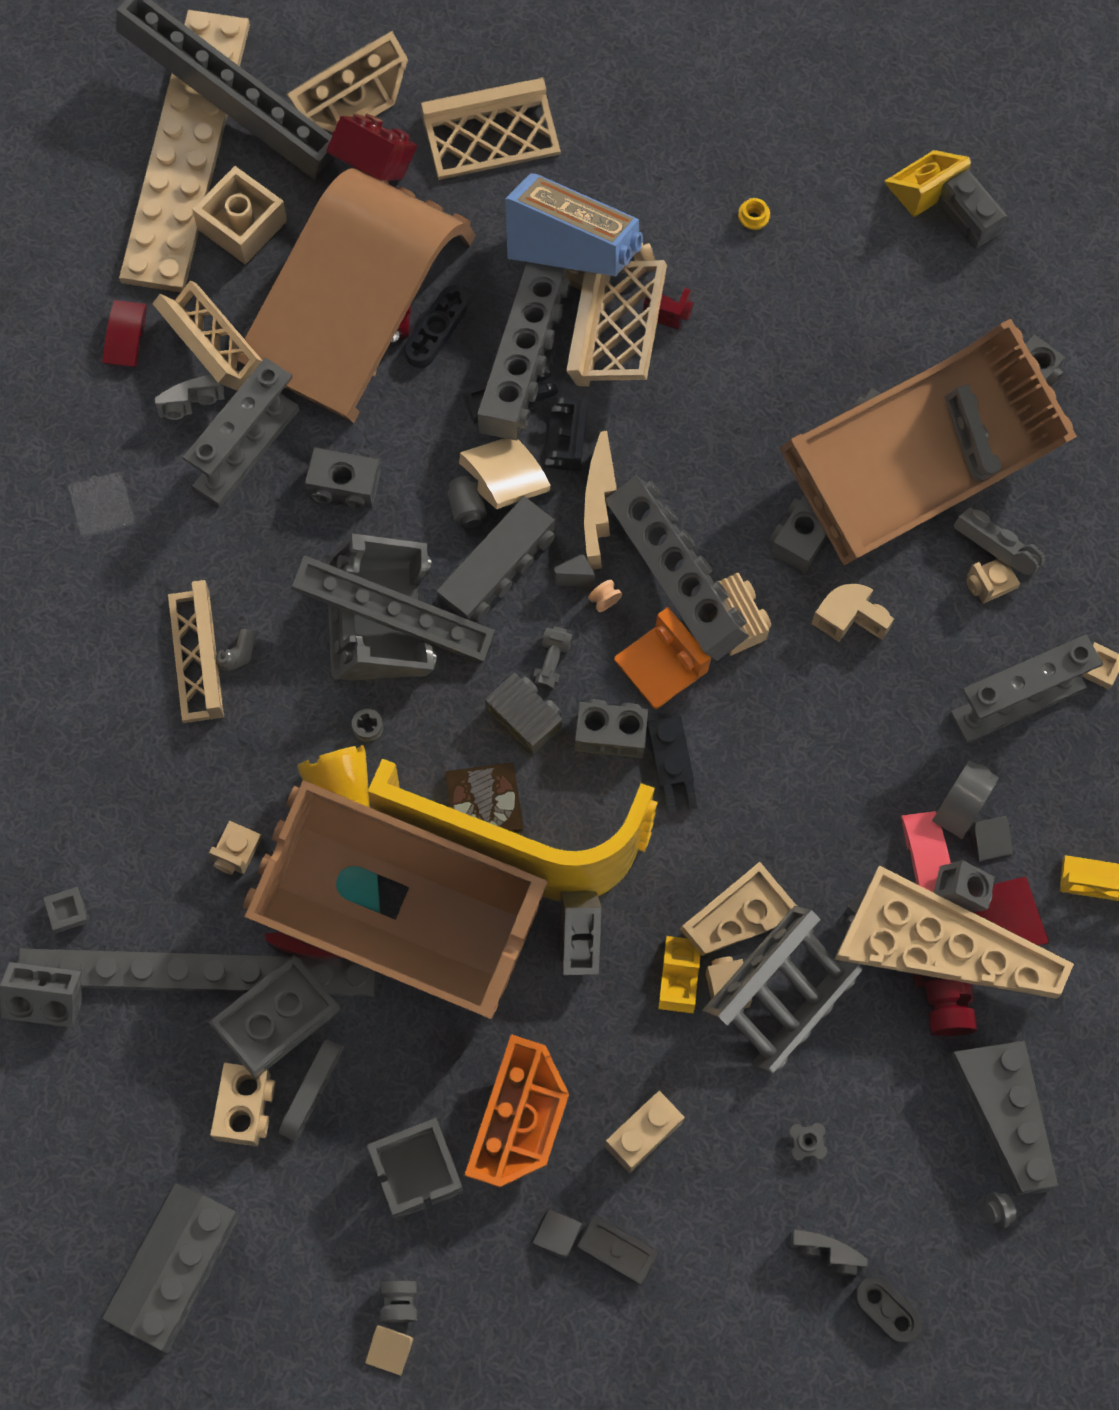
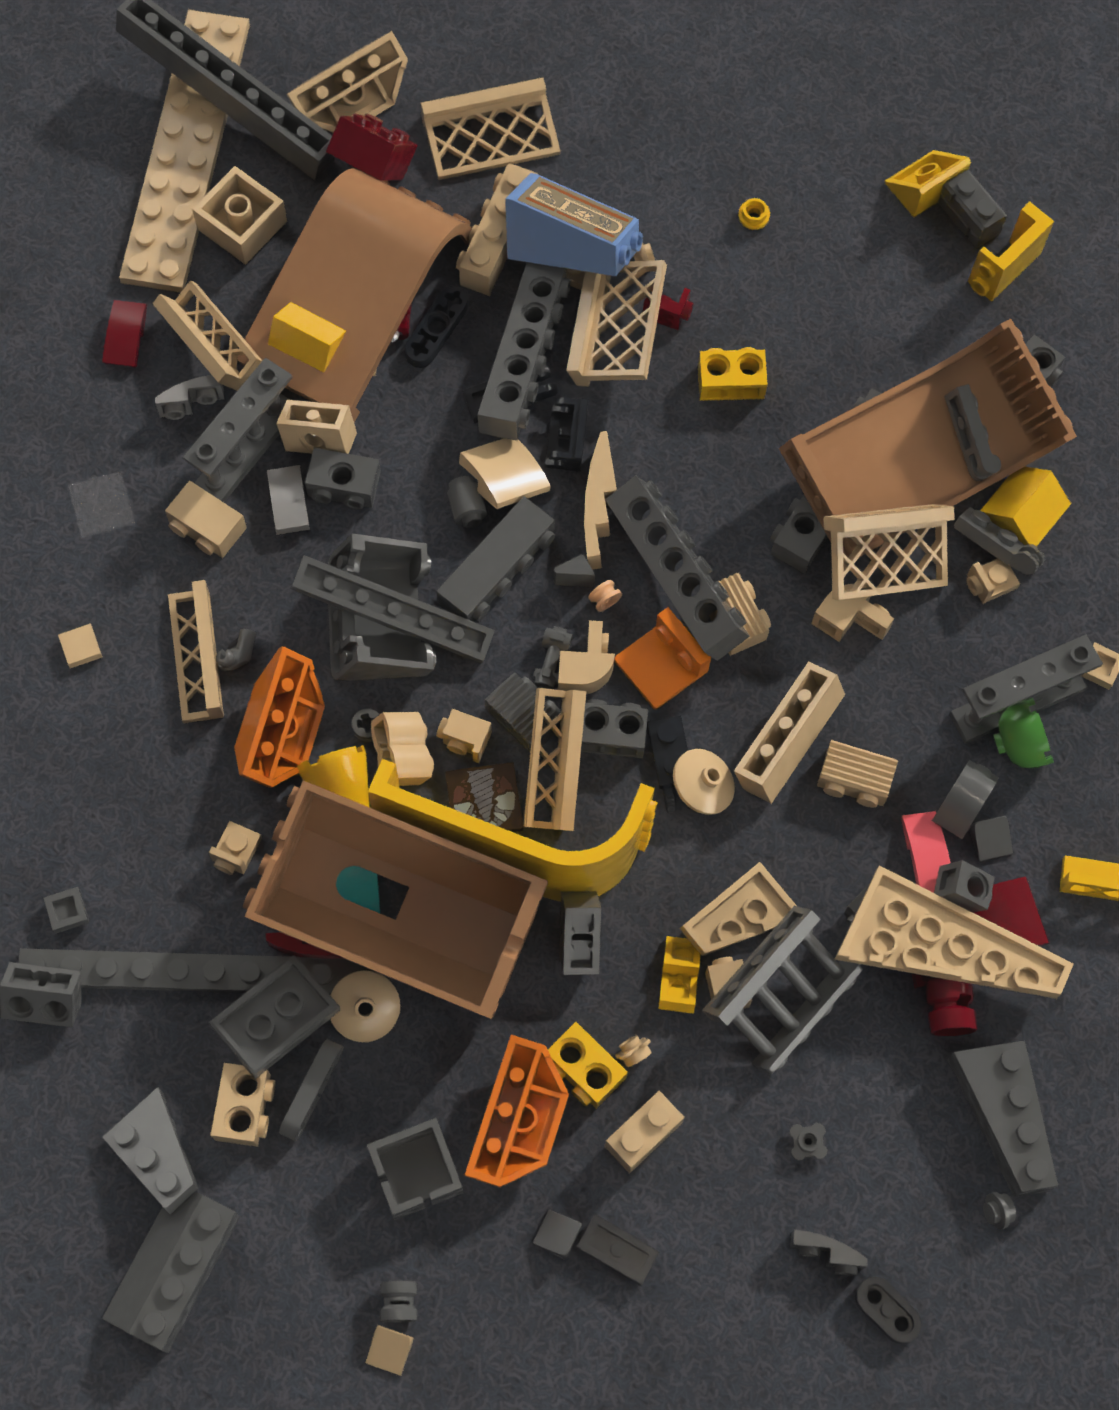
none -> tan tile [58,623,102,669]
none -> wing [102,1087,199,1215]
none -> tan brick [165,480,247,558]
none -> orange wedge [234,646,325,788]
none -> light grey slope [267,465,310,535]
none -> yellow slope [268,302,346,373]
none -> tan brick [276,400,357,454]
none -> tan dish [330,970,400,1042]
none -> tan brick [371,712,434,786]
none -> tan brick [436,709,492,763]
none -> tan brick [456,163,538,296]
none -> tan fence [523,688,586,831]
none -> yellow brick [548,1022,628,1109]
none -> tan brick [558,620,615,694]
none -> tan plate [615,1035,652,1067]
none -> tan dish [673,749,735,815]
none -> yellow brick [698,347,768,400]
none -> tan brick [734,661,845,804]
none -> tan brick [817,740,898,808]
none -> tan fence [824,504,954,600]
none -> yellow panel [968,202,1054,301]
none -> yellow slope [980,467,1071,547]
none -> bright green cylinder [993,697,1054,769]

